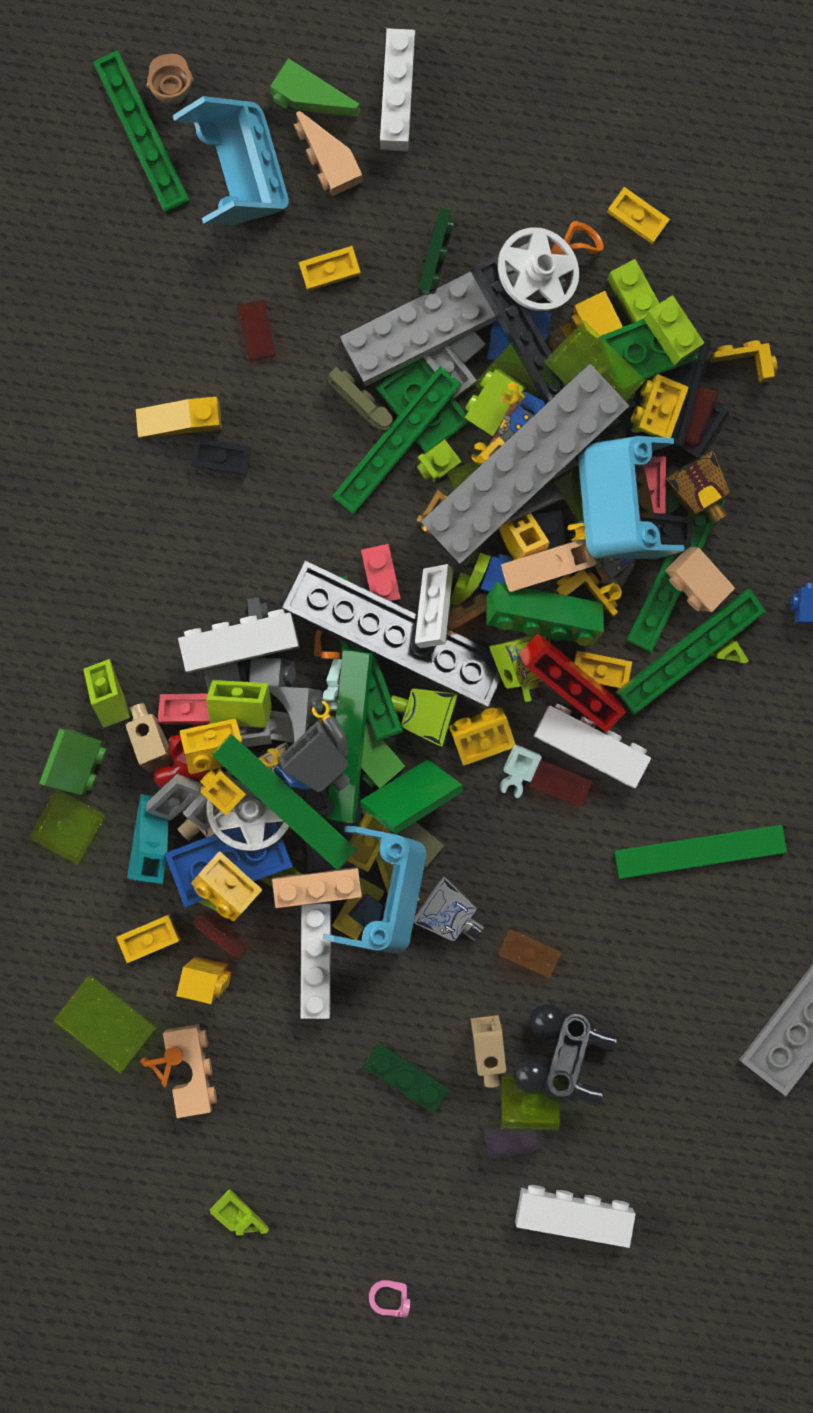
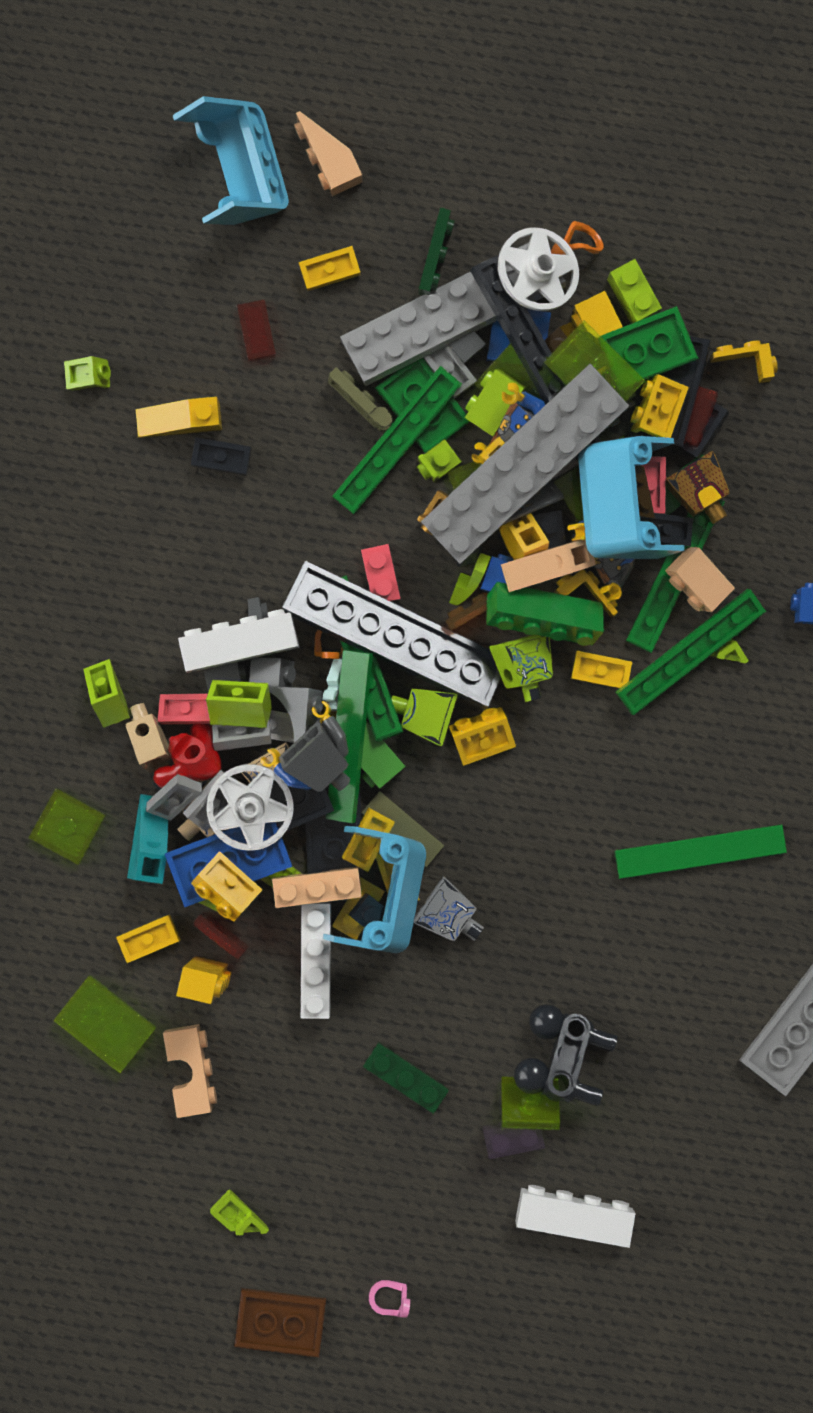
bright green slope [39,729,107,795] -> none
green tile [93,50,190,214] -> none
orange piece [140,1046,183,1088] -> none
medium nougat hat [146,54,194,105] -> none
yellow bracket [180,718,243,774] -> none
yellow bracket [200,768,246,815] -> none
green tile [211,733,357,870] -> none
bright green slope [270,58,360,117] -> none
green tile [360,759,463,834] -> none
white brick [380,28,415,151] -> none
white plate [415,564,453,648] -> none
tan torso [471,1015,506,1087] -> none
clear orange plate [498,928,561,978] -> none
light aqua plate [500,744,542,798] -> none
red brick [519,633,626,733] -> none
clear red plate [529,760,593,807] -> none
white brick [533,704,651,788] -> none
yellow plate [607,187,670,244] -> none
lime brick [643,295,704,366] -> none
none -> lime bracket [64,356,111,391]
none -> reddish brown tile [234,1288,326,1357]

